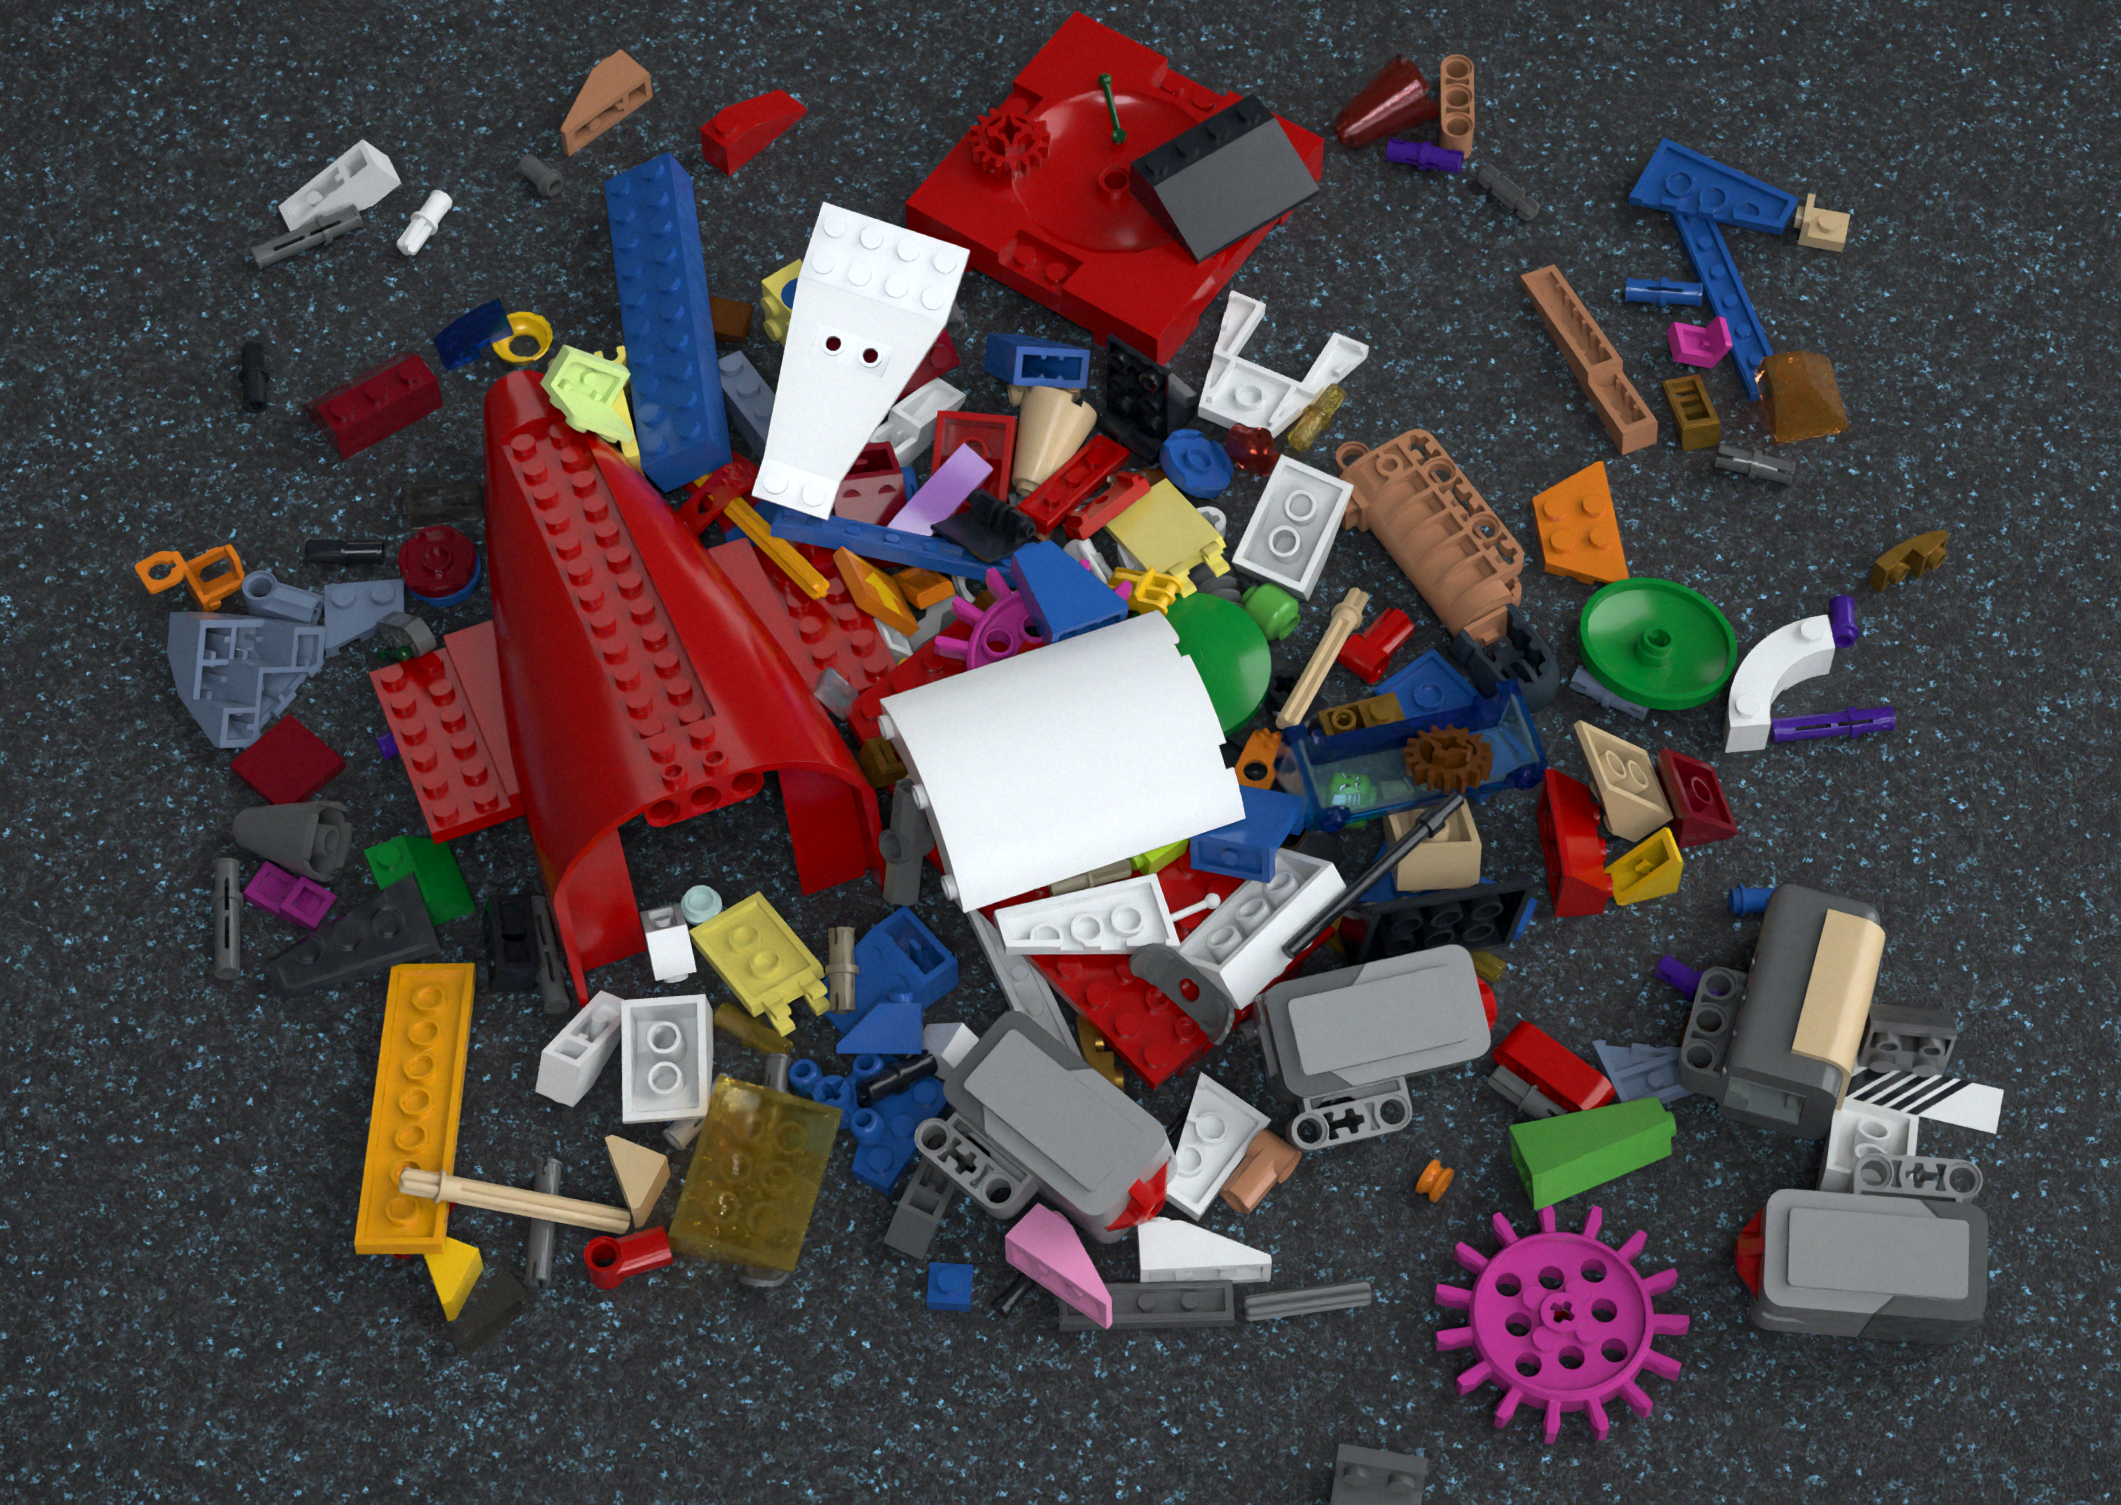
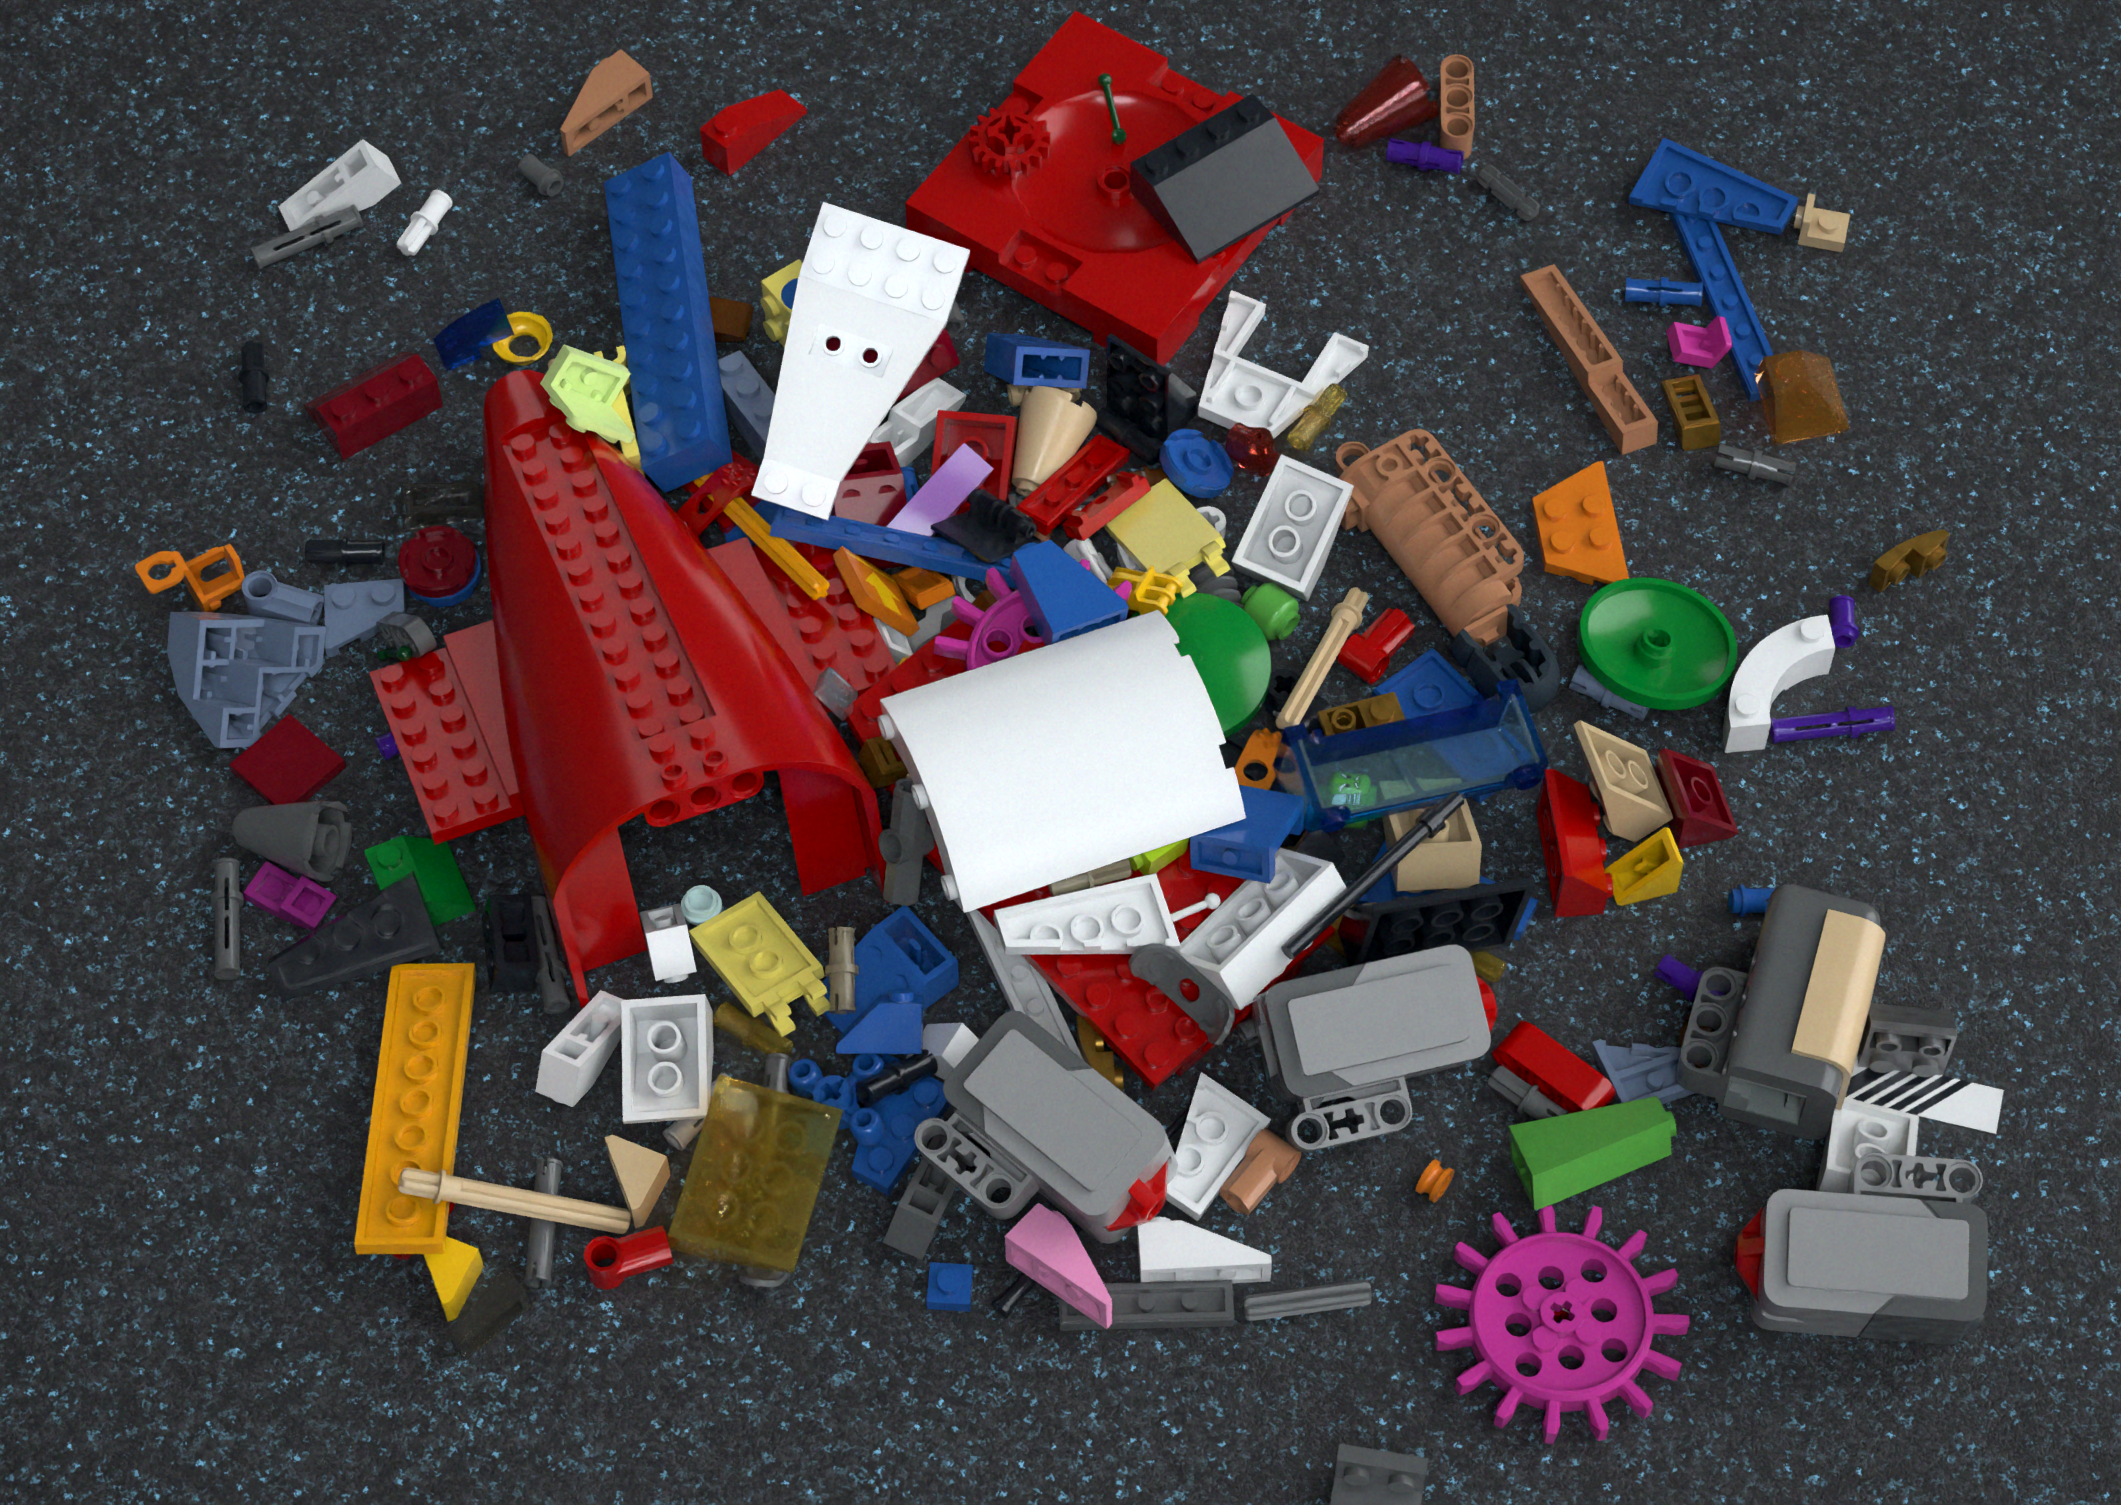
reddish brown gear [1403,724,1493,795] -> none

